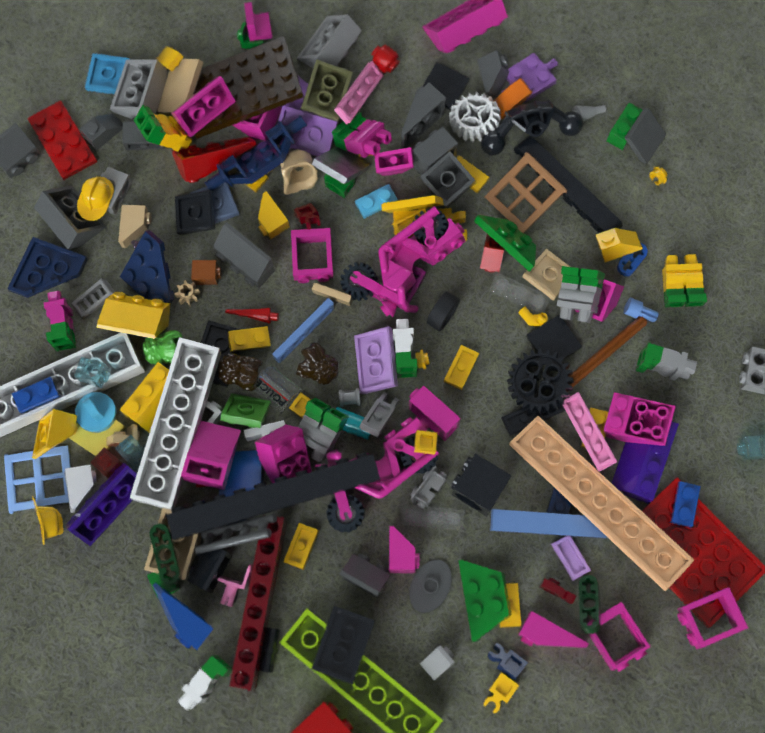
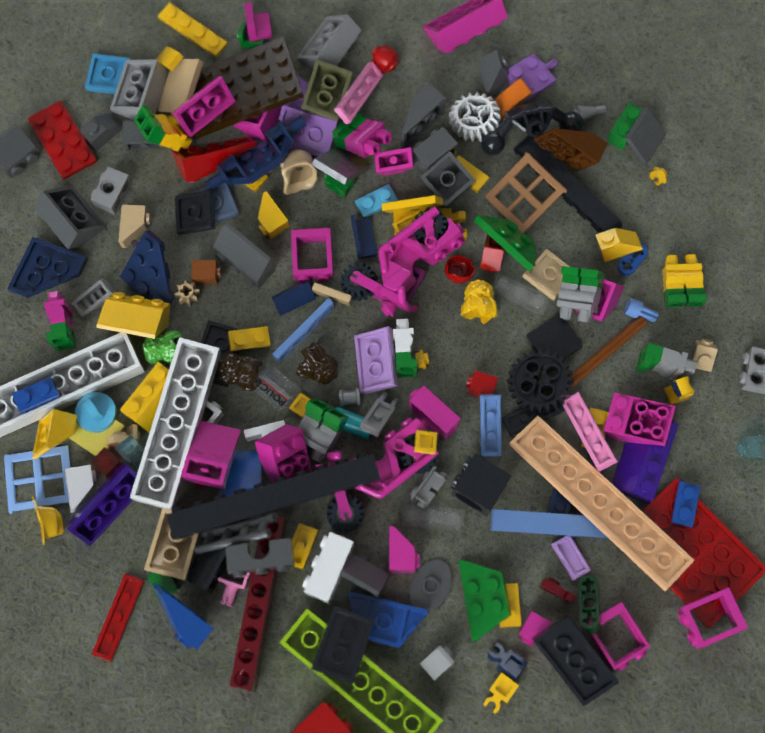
clear light blue brick [74,357,110,388] -> none
yellow piece [77,176,114,221] -> none
dark green beam [149,524,181,585] -> none
white hips [178,655,233,710] -> none
bright green plate [220,393,271,428] -> none
red piece [225,308,279,324] -> none
black pin [259,627,280,673] -> none
dark red plate [293,203,321,230] -> none
black tile [423,62,470,110] -> none
black tyre [426,292,460,331] -> none
yellow plate [444,345,479,390] -> none
yellow arm [518,306,548,326] -> none
none -> red tile [92,573,145,662]
none -> yellow plate [158,2,228,58]
none -> dark grey arch [225,538,295,578]
none -> dark blue tile [272,280,316,316]
none -> white brick [303,532,355,605]
none -> blue wing [348,591,428,648]
none -> dark blue panel [350,215,377,259]
none -> red hair [444,255,476,284]
none -> yellow hair [460,279,498,324]
none -> red brick [465,370,498,397]
none -> medium blue tile [480,394,502,456]
none -> black plate [532,614,619,707]
none -> reddish brown slope [533,128,608,171]
none -> yellow leg [663,376,695,405]
none -> tan bracket [692,339,718,372]

